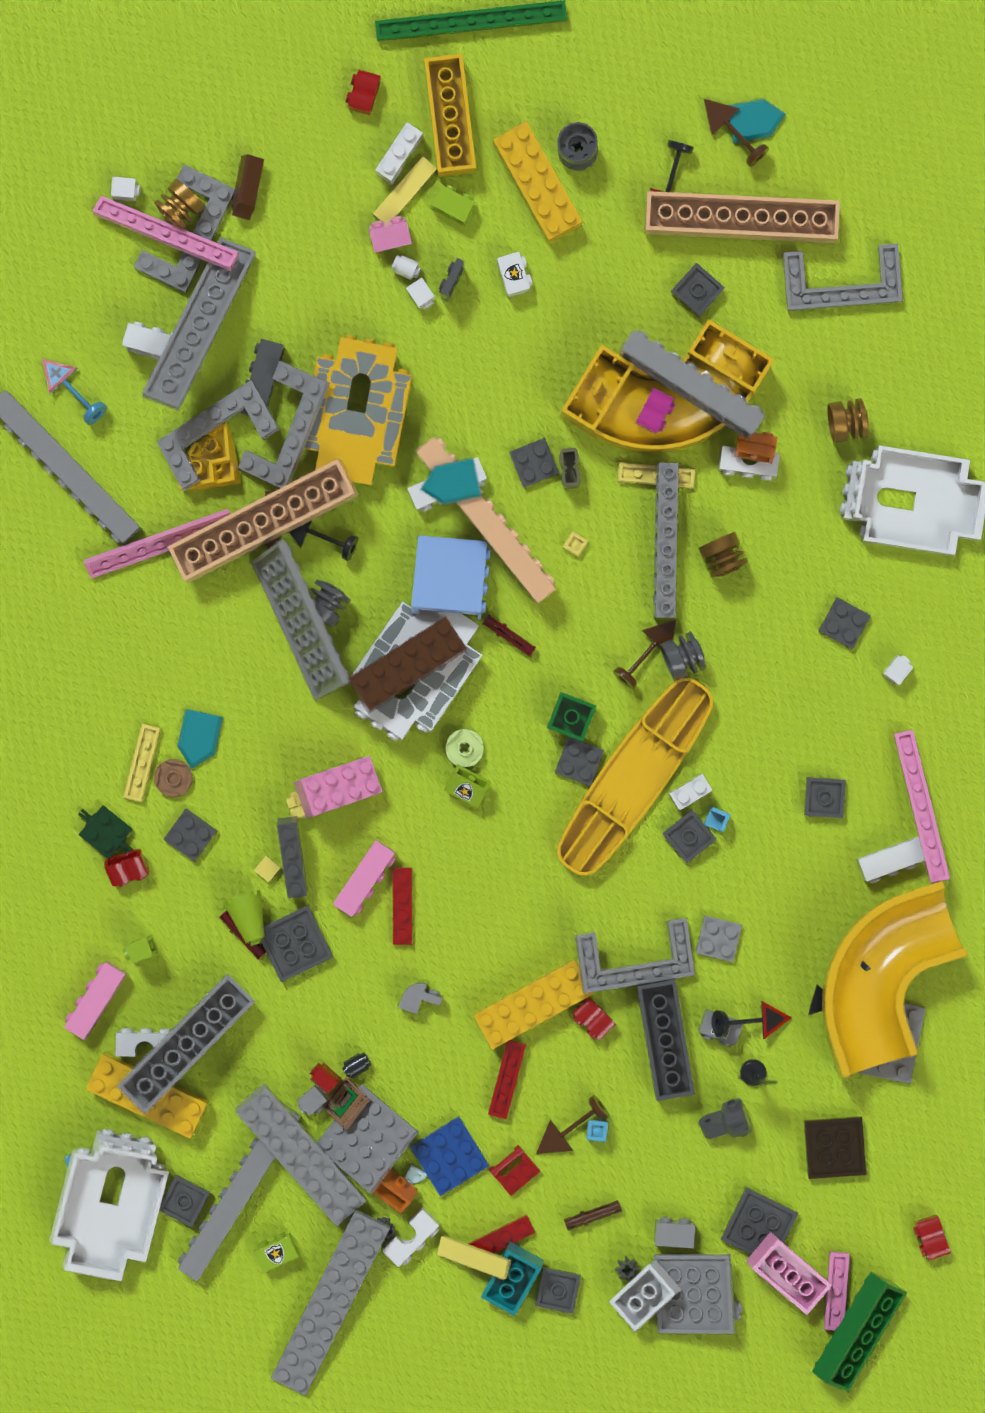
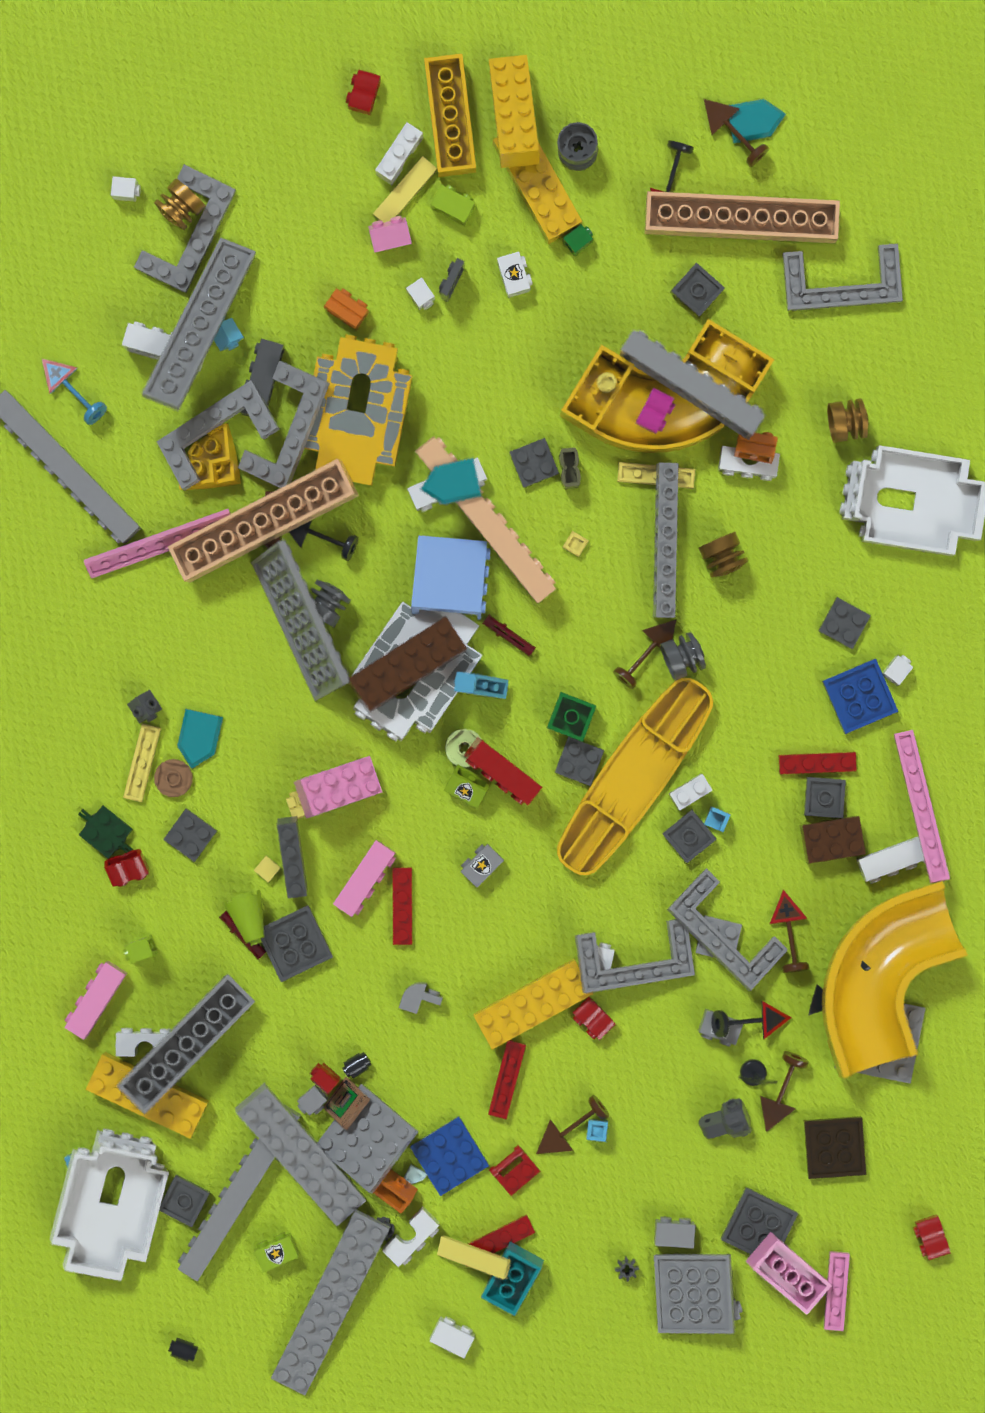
bright pink plate [93,196,239,271] -> none
reddish brown piece [232,154,264,220] -> none
green plate [375,0,567,42] -> none
white brick [391,255,421,280] -> none
dark grey plate [535,1267,581,1314] -> none
reddish brown pin [564,1200,622,1231] -> none
white brick [609,1260,682,1331] -> none
dark grey brick [636,979,695,1101] -> none
green brick [812,1272,907,1392] -> none
none -> dark grey brick [127,690,162,724]
none -> black brick [168,1338,198,1362]
none -> medium azure brick [214,318,244,351]
none -> orange brick [324,288,369,331]
none -> white brick [430,1316,475,1358]
none -> medium azure brick [454,672,509,699]
none -> light grey brick [461,844,504,887]
none -> red brick [464,737,542,805]
none -> yellow brick [489,55,540,168]
none -> green brick [563,224,593,257]
none -> light yellow plate [597,373,617,392]
none -> white brick [597,942,615,970]
none -> light grey plate [667,868,788,991]
none -> reddish brown piece [760,1051,809,1132]
none -> reddish brown piece [770,889,810,973]
none -> red plate [778,752,857,774]
none -> reddish brown brick [800,816,866,864]
none -> blue plate [822,659,898,734]

